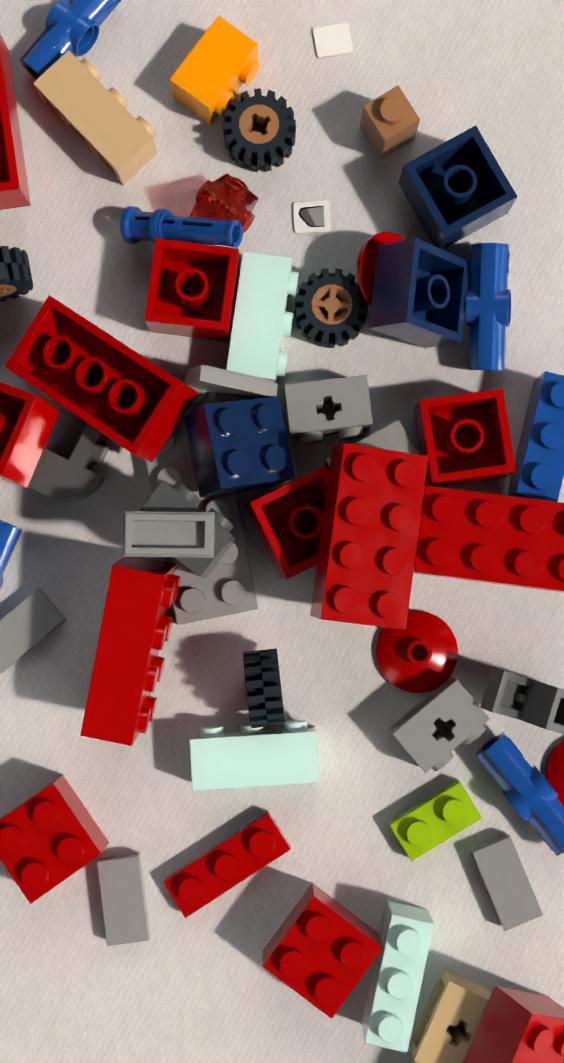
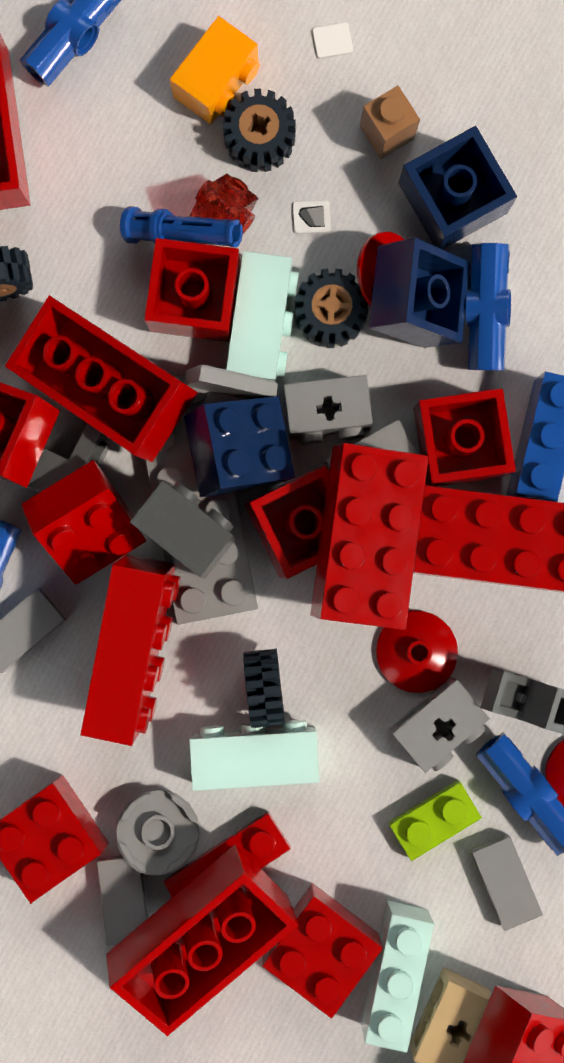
tan brick [33,50,157,185] -> none
light grey tile [123,511,215,558] -> none
none -> red brick [21,460,147,585]
none -> red brick [106,844,299,1037]
none -> light grey tile [116,790,199,876]

